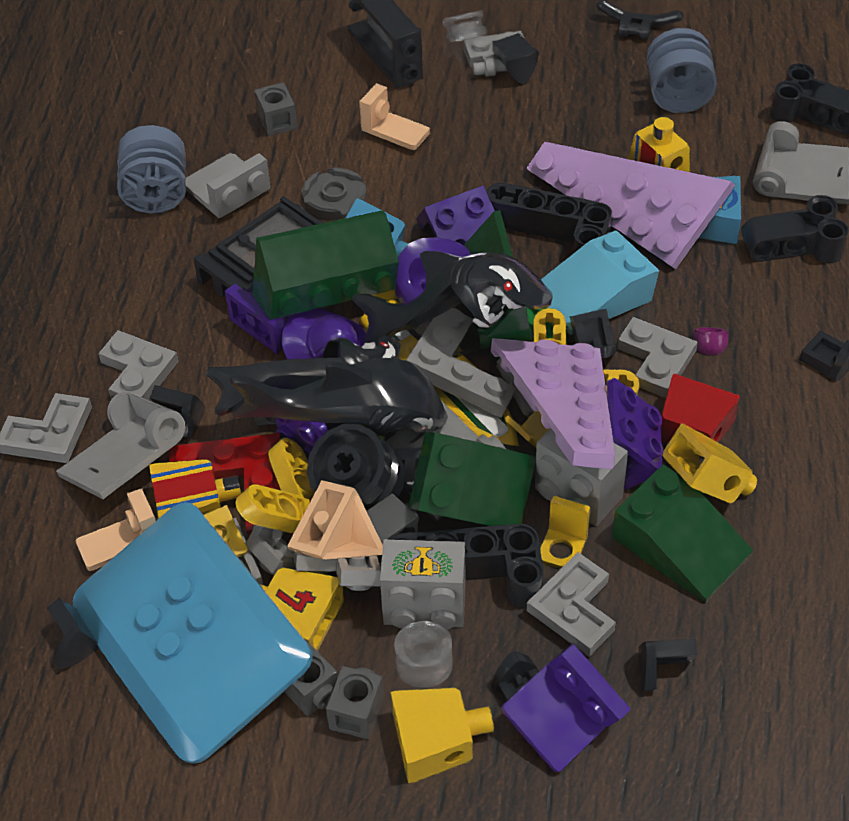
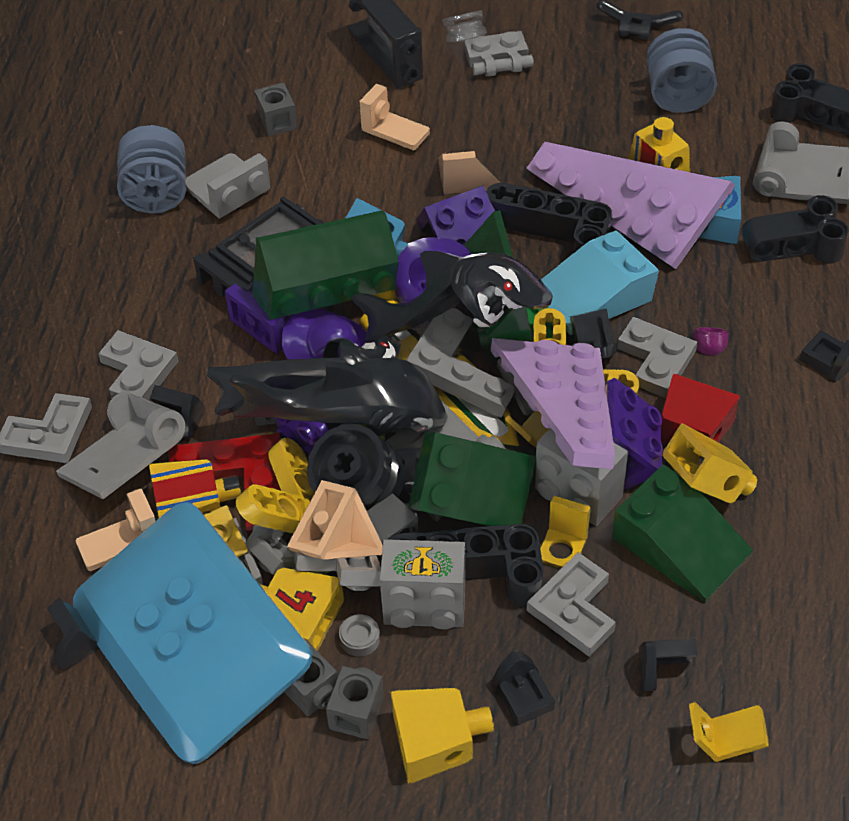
dark grey tile [302,168,367,220] -> none
clear wheel [394,621,453,687] -> none
black tile [492,33,539,85] -> none
dark purple bracket [501,644,631,772] -> none
none -> light grey tile [339,614,380,657]
none -> light nougat slope [438,151,501,195]
none -> yellow bracket [689,702,769,762]

